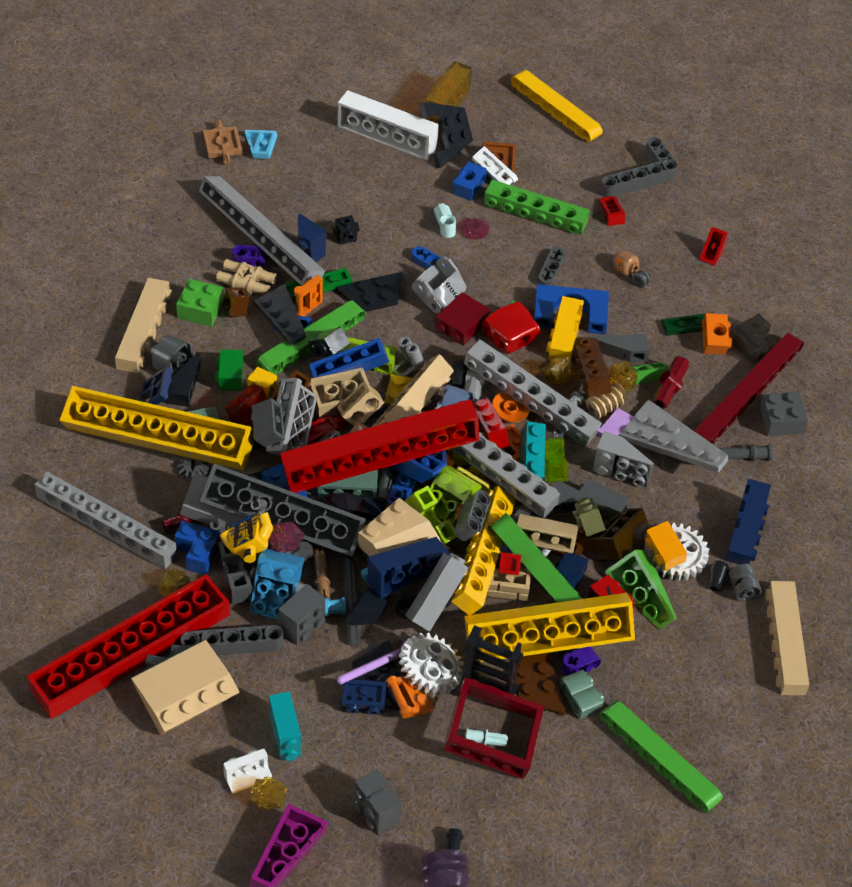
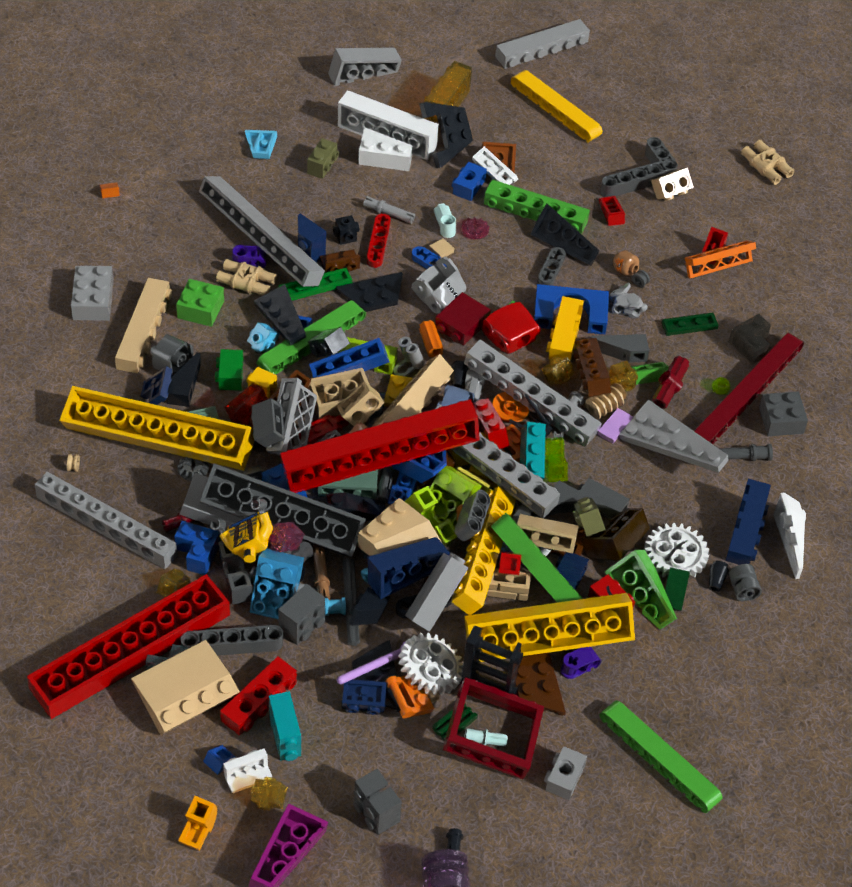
medium nougat plate [203,120,242,164] -> none
reddish brown brick [223,287,250,317] -> none
orange plate [294,275,323,316] -> none
sand green brick [559,670,604,719] -> none
light grey slope [593,431,654,488] -> none
light orange brick [645,521,687,571] -> none
orange brick [702,313,732,354] -> none
tan brick [765,581,809,696] -> none
none -> tan bush [67,454,80,472]
none -> light grey brick [71,266,114,321]
none -> orange slope [100,182,120,198]
none -> light orange brick [178,796,217,851]
none -> blue slope [203,745,235,775]
none -> red brick [220,656,297,736]
none -> medium azure brick [247,322,280,353]
none -> olive brick [307,138,339,179]
none -> reddish brown bracket [320,249,360,273]
none -> light grey wedge [328,48,402,86]
none -> white wedge [359,127,412,171]
none -> light grey pin [363,196,415,224]
none -> red beam [367,214,391,268]
none -> orange axle [419,320,443,358]
none -> tan tile [429,238,454,258]
none -> dark green tile [432,703,478,741]
none -> light grey brick [495,19,590,68]
none -> black plant [509,394,553,438]
none -> black wing [531,203,600,266]
none -> light grey brick [544,746,587,801]
none -> light grey animal [609,282,648,318]
none -> brick [651,168,693,201]
none -> dark green tile [665,567,690,611]
none -> orange fence [685,240,756,279]
none -> clear neon green plate [711,377,730,395]
none -> tan pin [741,140,794,185]
none -> white wedge [774,493,806,579]

